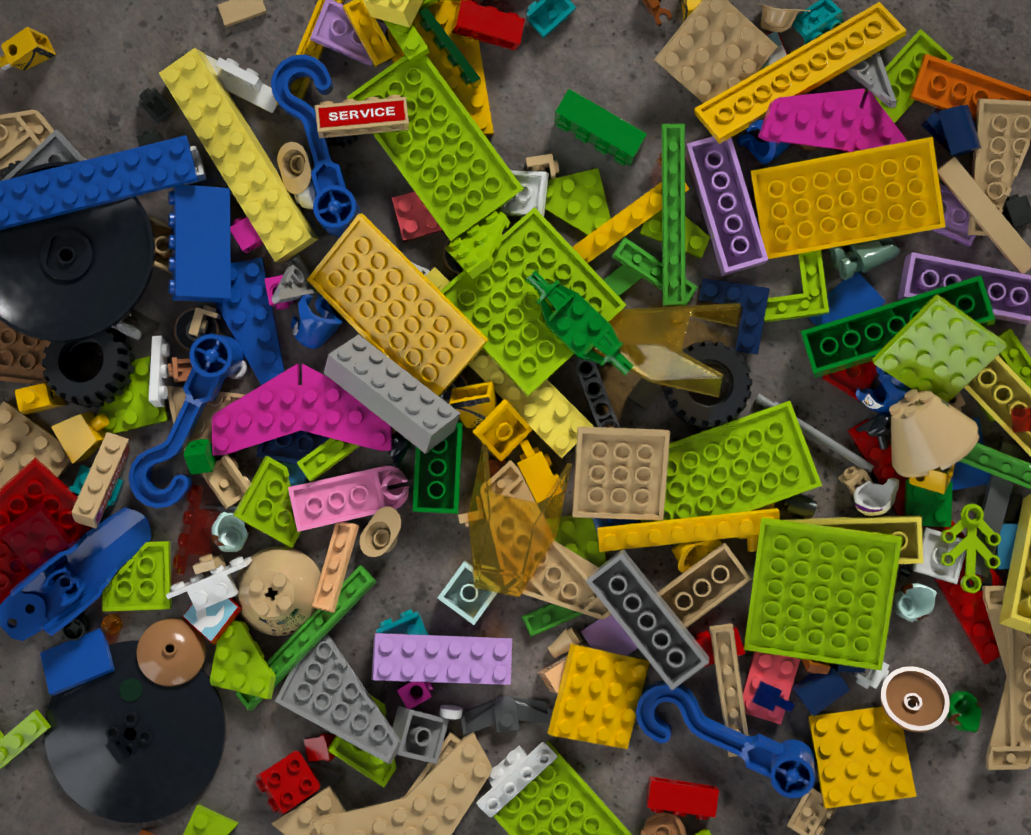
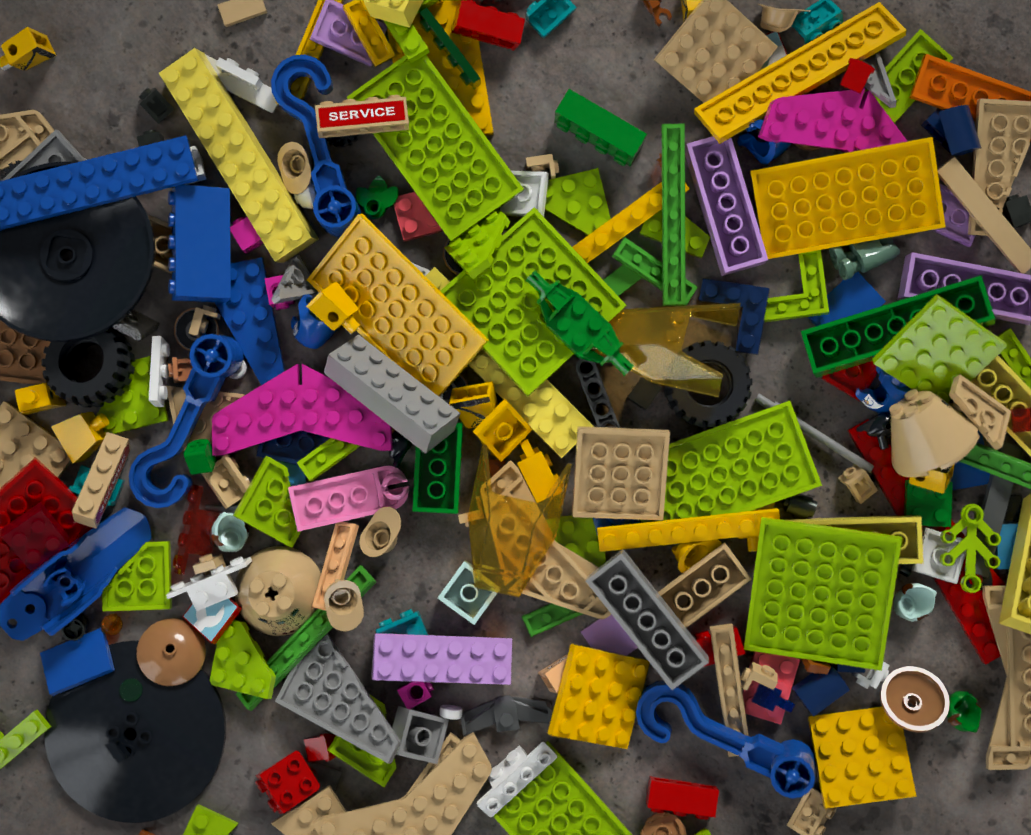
tan cone [548,627,582,658] -> none
white hair [854,478,899,517] -> none
none -> yellow torso [306,281,361,334]
none -> tan piece [324,579,364,631]
none -> green plate [356,175,399,219]
none -> tan bracket [741,662,778,691]
none -> red tile [840,58,875,94]
none -> tan wing [949,375,1011,450]

